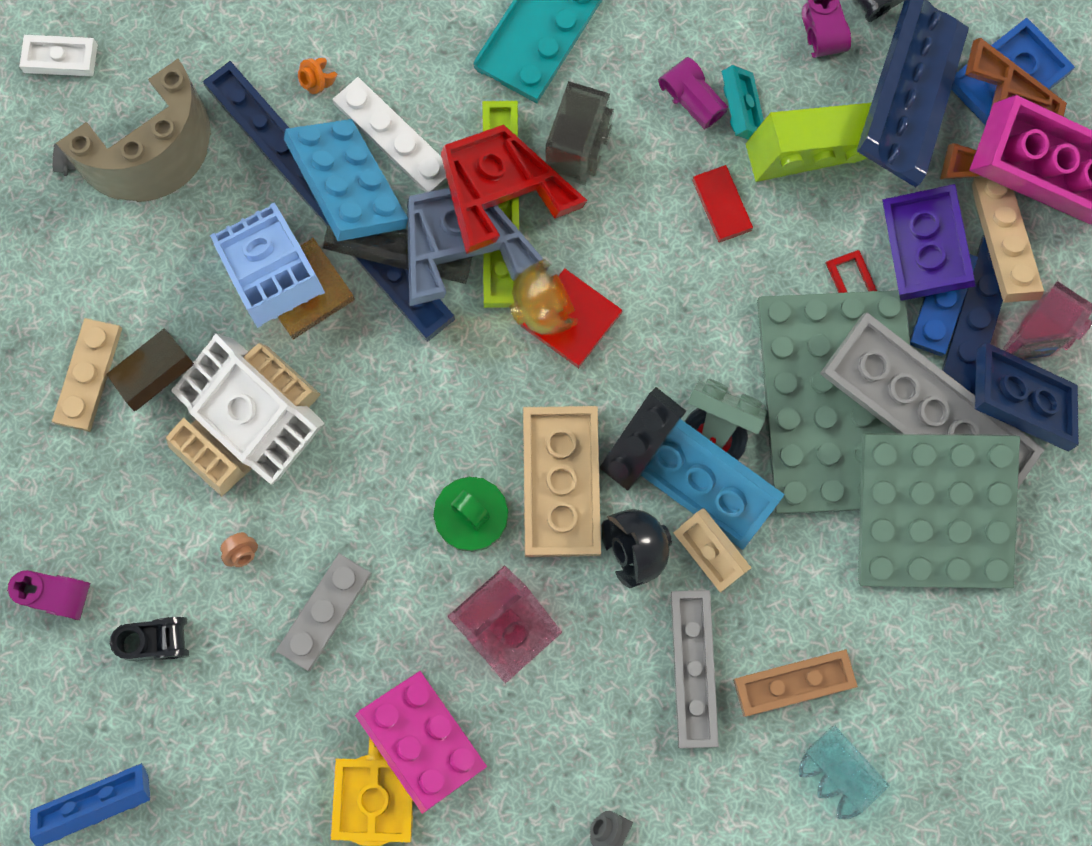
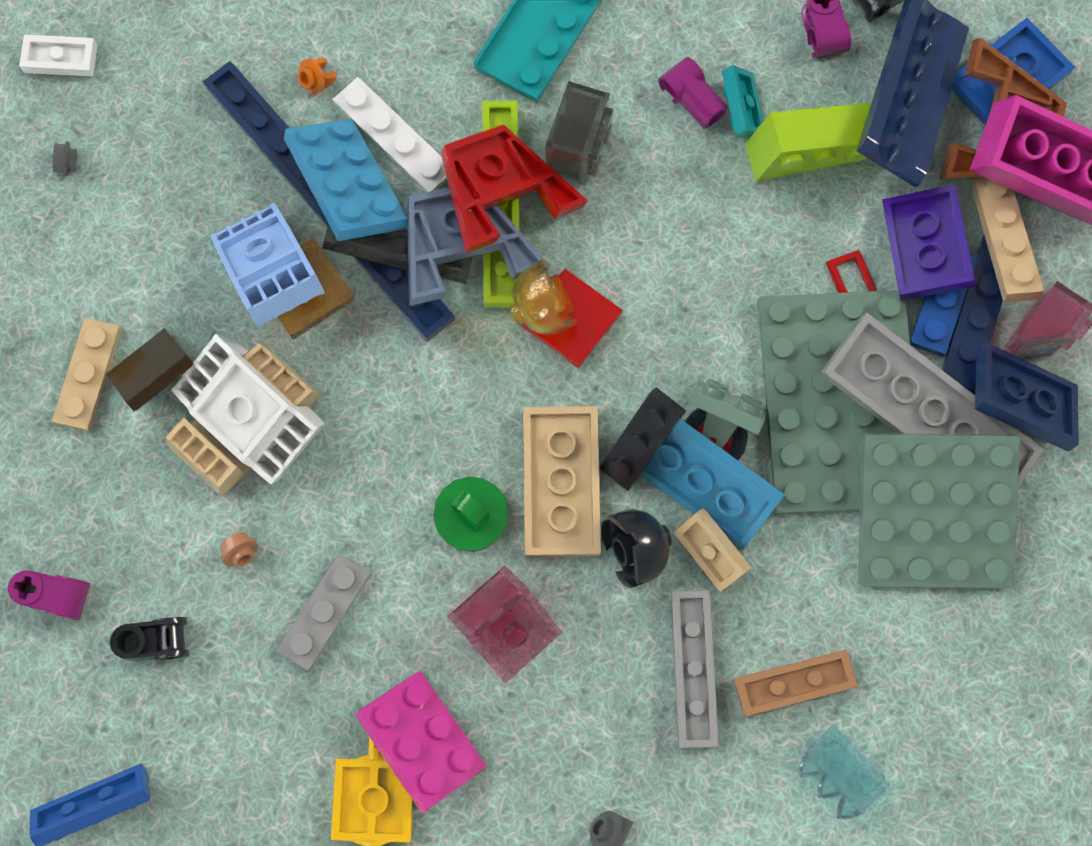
dark tan cylinder [56,59,211,202] -> none
red tile [692,165,753,243] -> none

